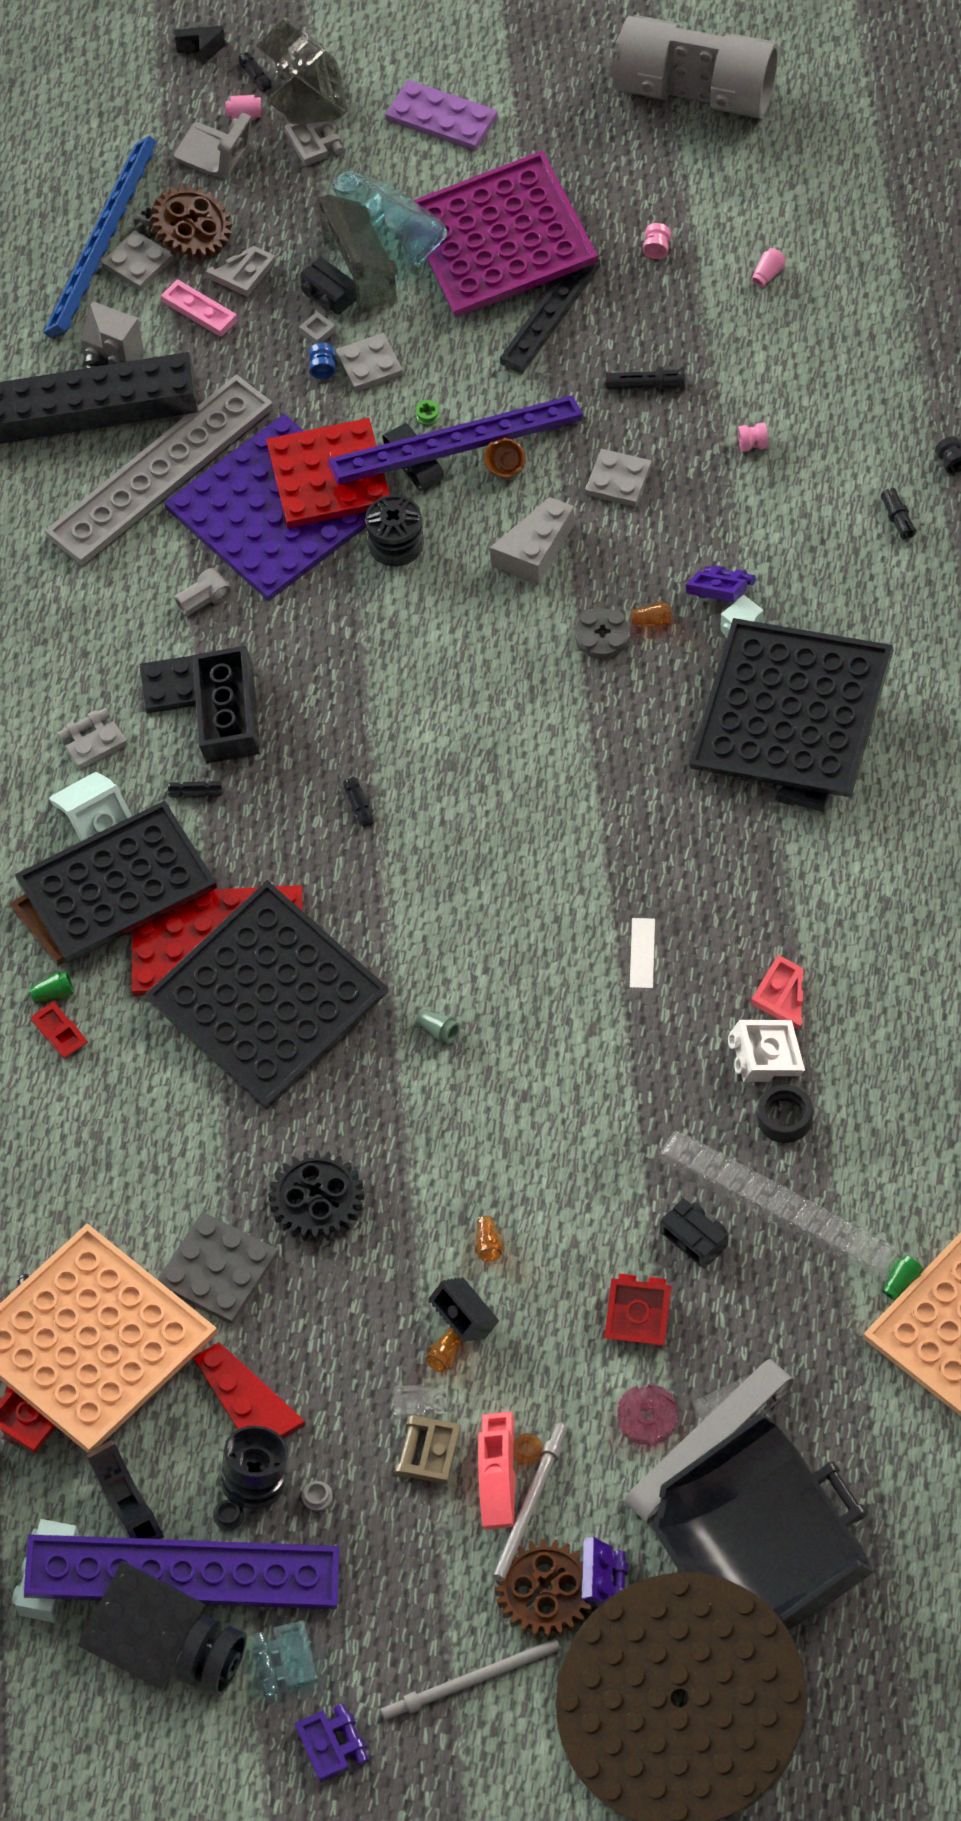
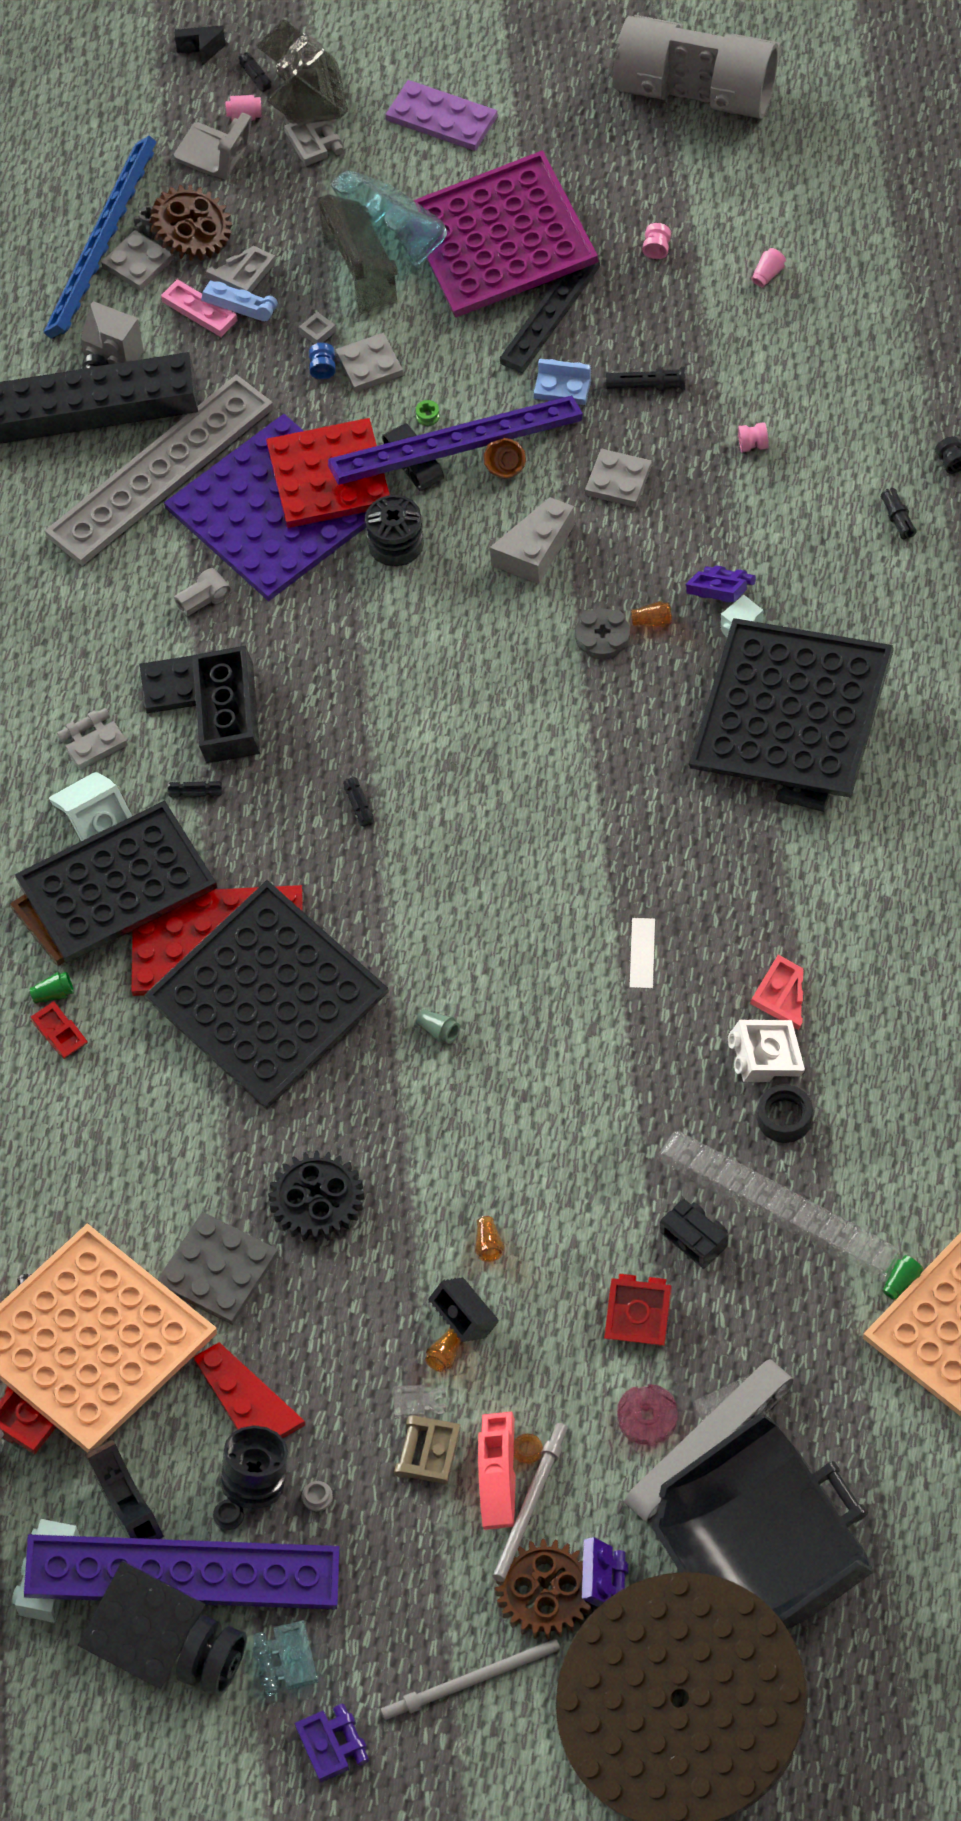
black brick [300,257,360,315] -> none
none -> light blue plate [201,280,278,321]
none -> light blue bracket [534,359,591,405]

